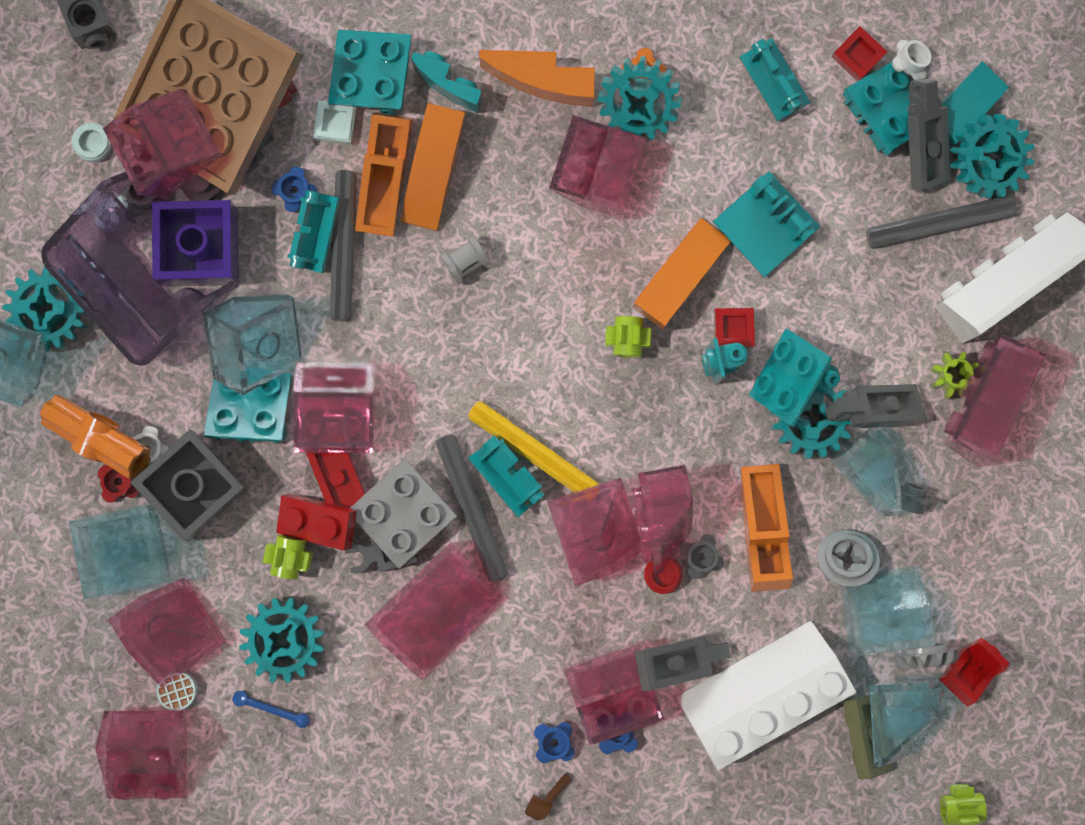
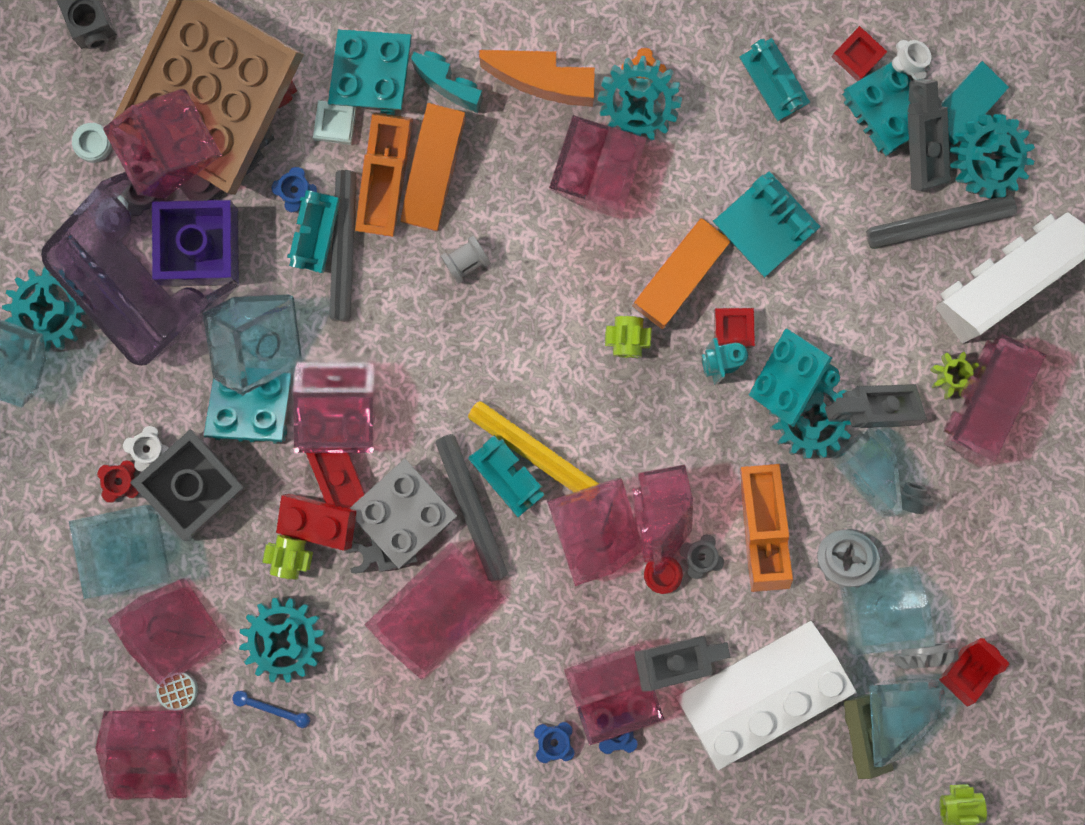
orange piece [39,395,151,479] -> none
reddish brown hand [525,773,572,820] -> none

